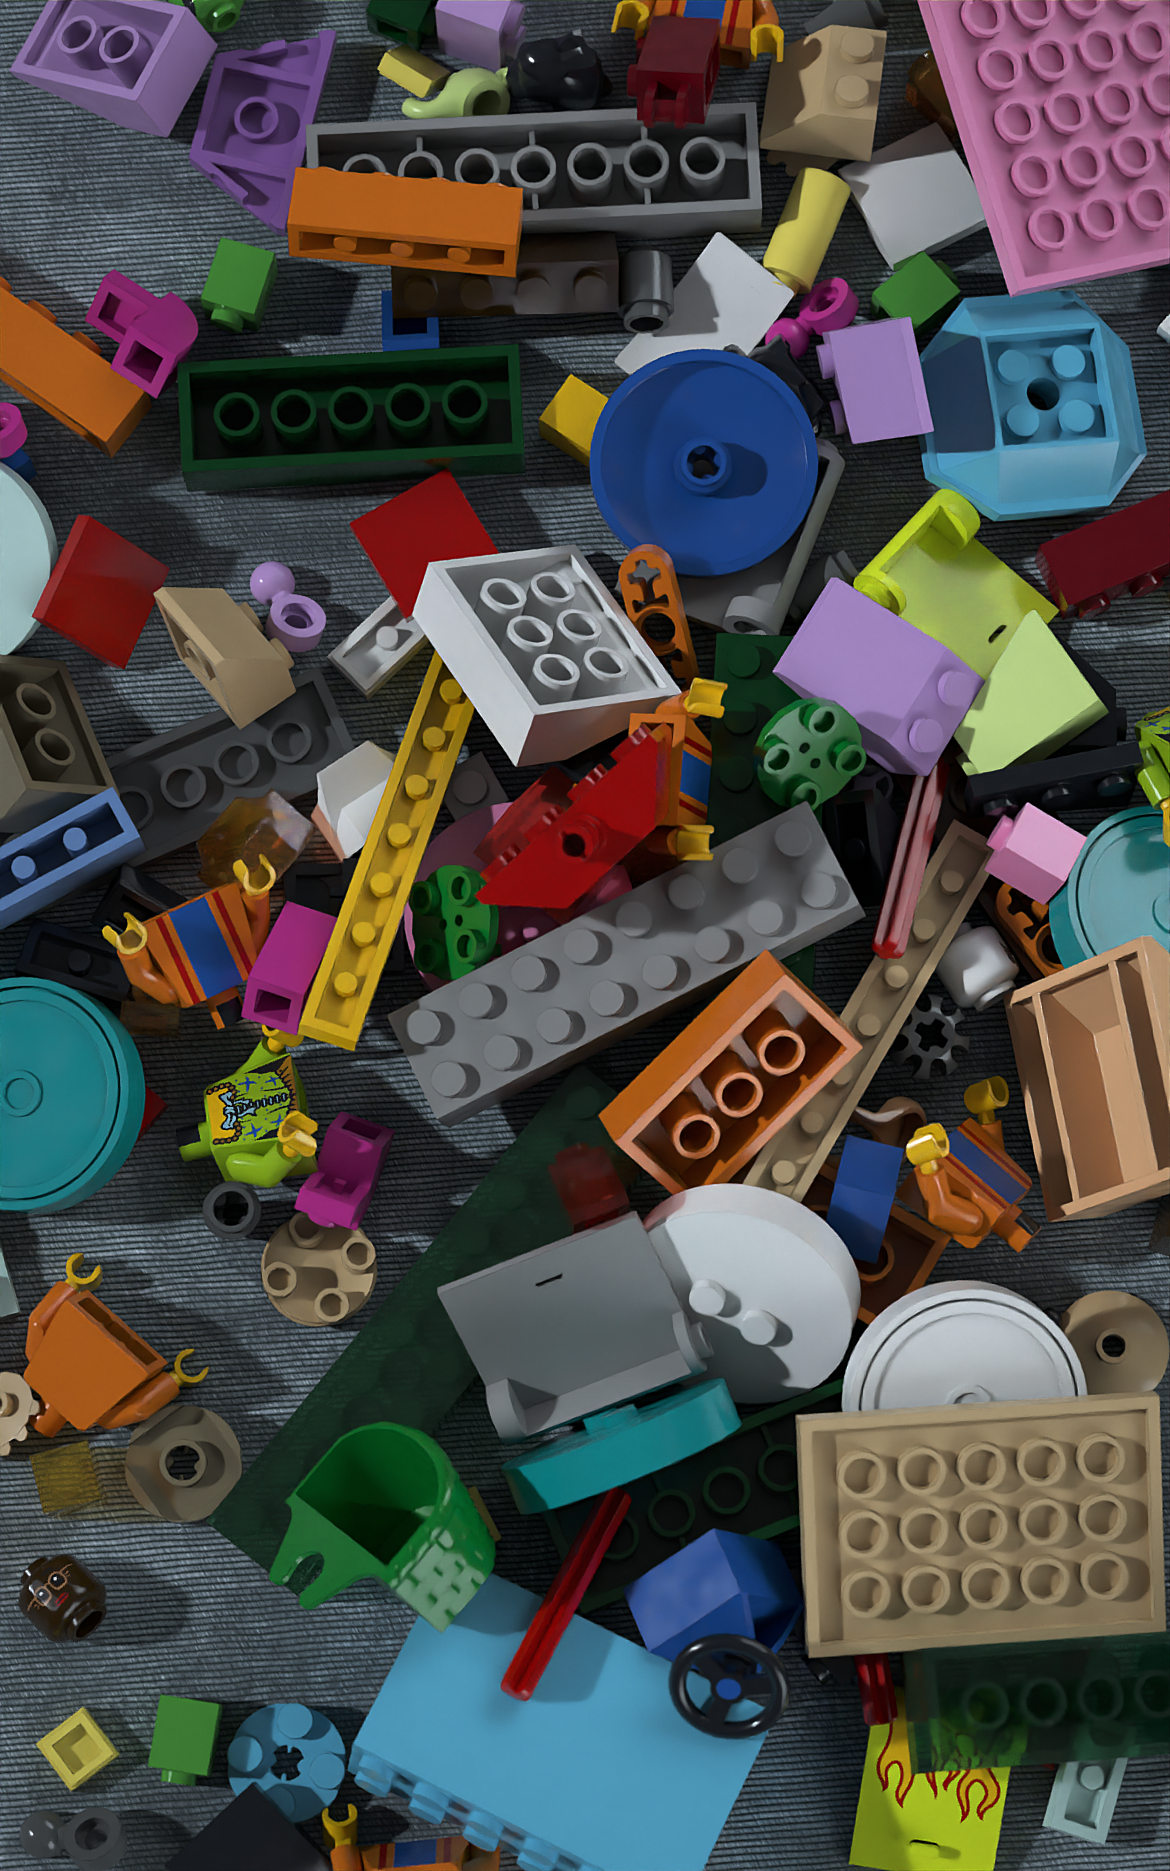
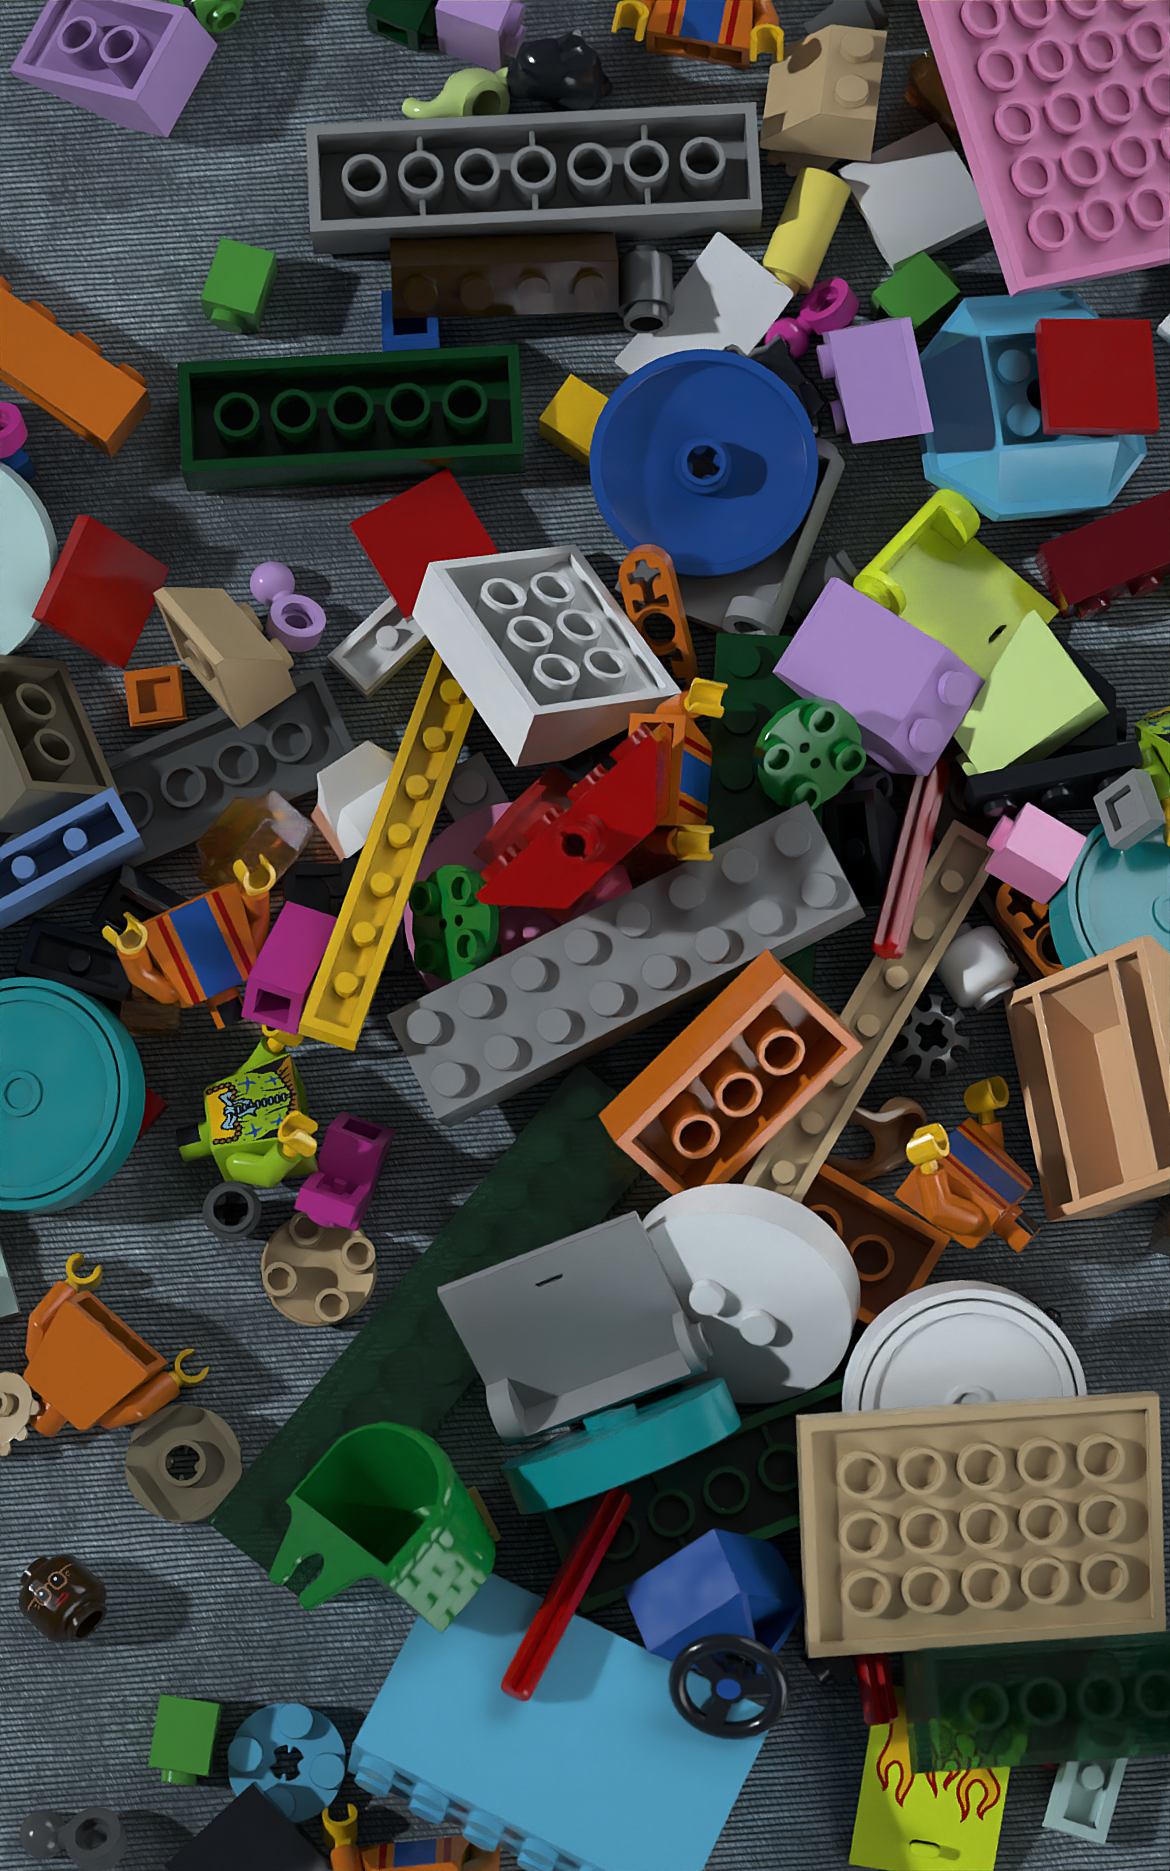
clear yellow brick [29,1440,108,1519] -> none
light yellow tile [36,1707,121,1792] -> none
dark pink brick [84,269,198,399] -> none
medium lavender wing [189,29,338,237] -> none
orange brick [287,167,523,277] -> none
light yellow tile [377,44,451,98] -> none
clear red slope [547,1142,630,1235] -> none
dark red brick [627,16,721,129] -> none
blue slope [825,1135,904,1264] -> none
tan dish [1059,1290,1169,1395] -> none
none -> orange tile [123,664,188,732]
none -> red tile [1035,318,1160,435]
none -> light grey plate [1093,768,1167,850]

